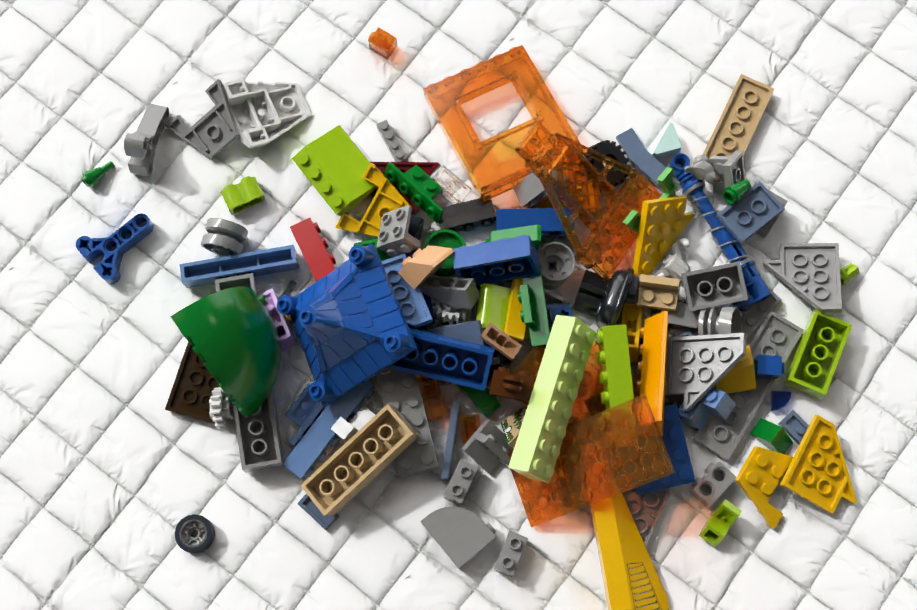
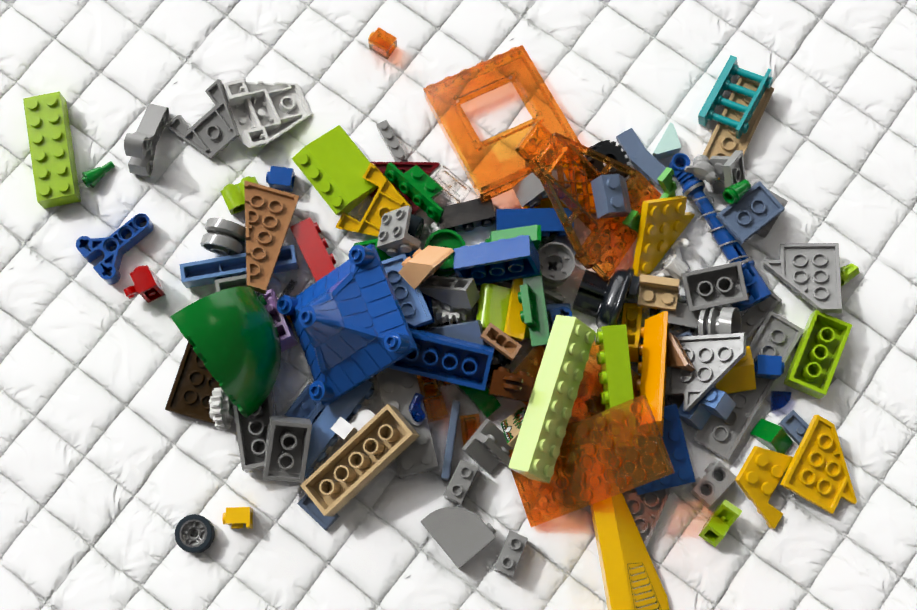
none -> lime brick [23,91,81,209]
none -> red brick [124,265,165,303]
none -> yellow brick [222,507,253,529]
none -> medium nougat wing [244,180,299,294]
none -> light grey slope [263,415,312,483]
none -> blue brick [266,166,296,192]
none -> clear blue arm [408,392,426,422]
none -> sand blue slope [591,174,632,219]
none -> medium nougat slope [667,332,695,372]
none -> teal fence [698,55,774,139]

